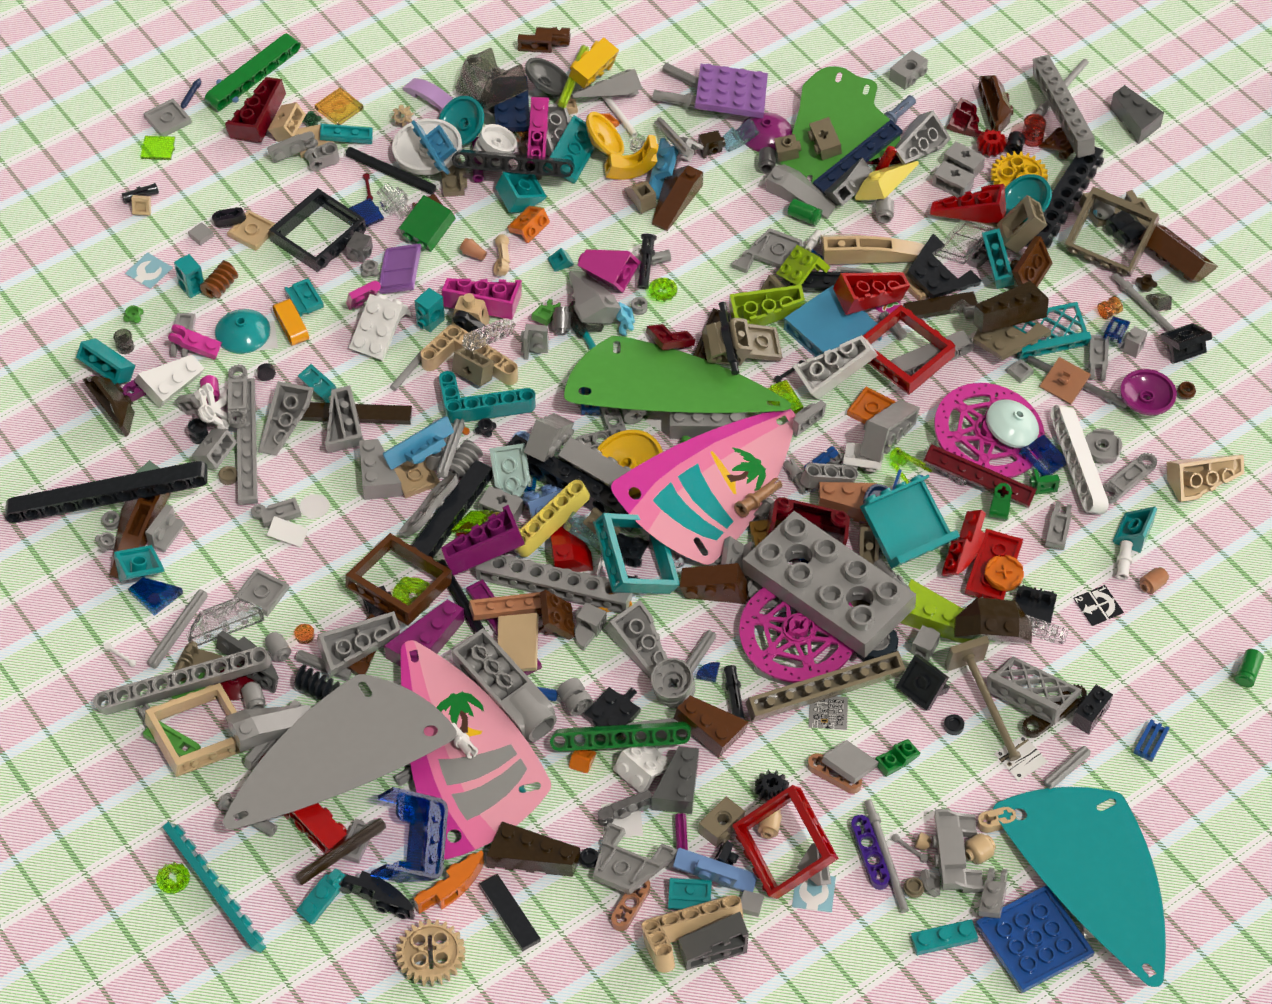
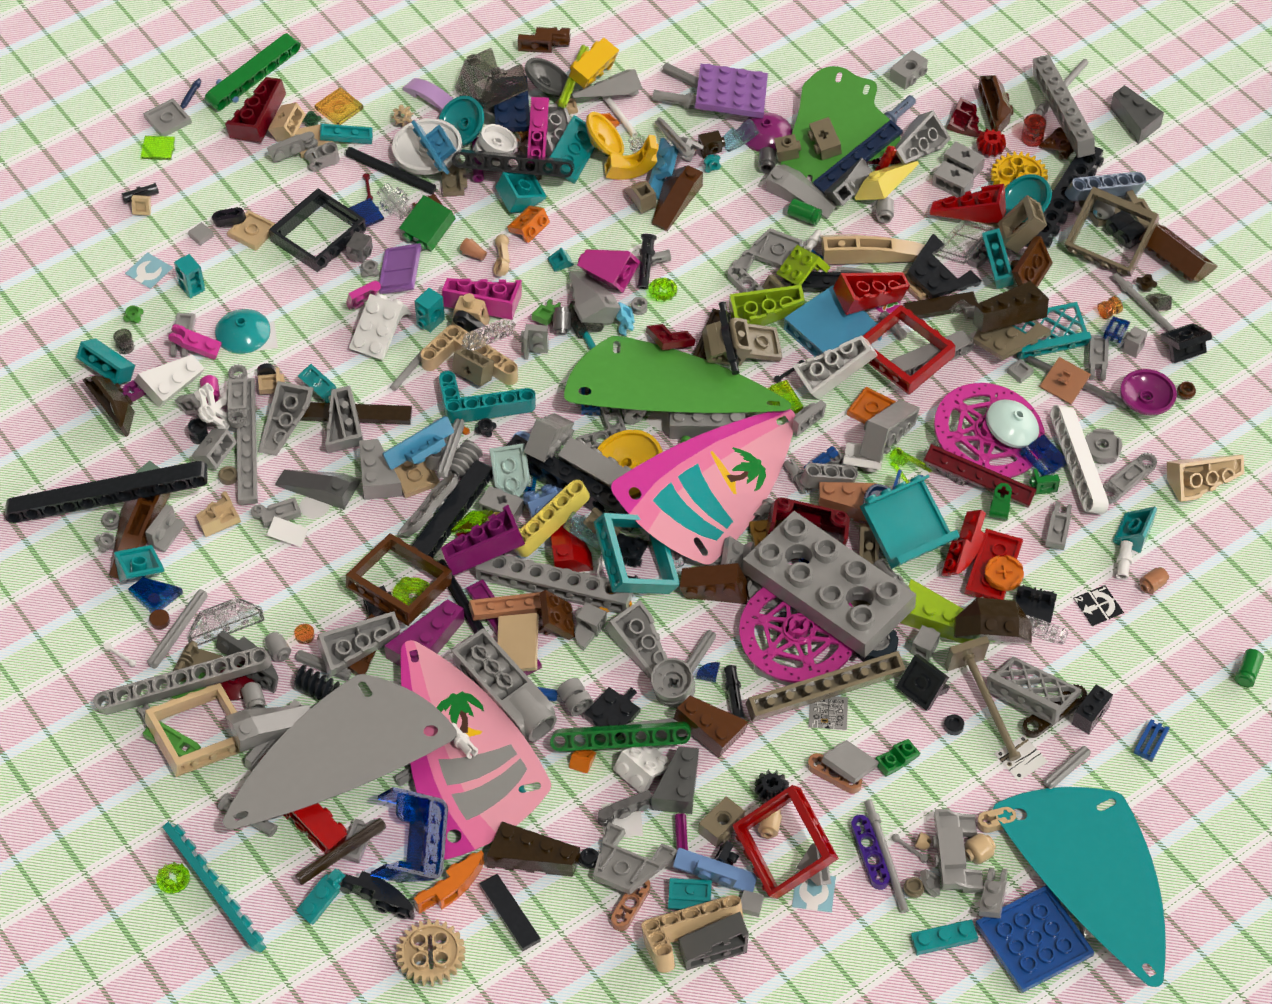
dark orange piece [200,260,239,298] -> none
light grey tile [234,568,289,617] -> none
light orange beam [272,299,309,346] -> none
teal plate [284,278,324,317] -> none
medium nougat pin [734,478,783,518] -> none
black wheel [1005,131,1026,155] -> none
none -> reddish brown tile [149,609,170,630]
none -> tan slope [196,491,241,537]
none -> tan bracket [258,367,285,395]
none -> dark grey wedge [275,470,361,510]
none -> teal plate [704,155,721,173]
none -> light grey beam [728,265,764,293]
none -> sand blue beam [1065,172,1146,201]

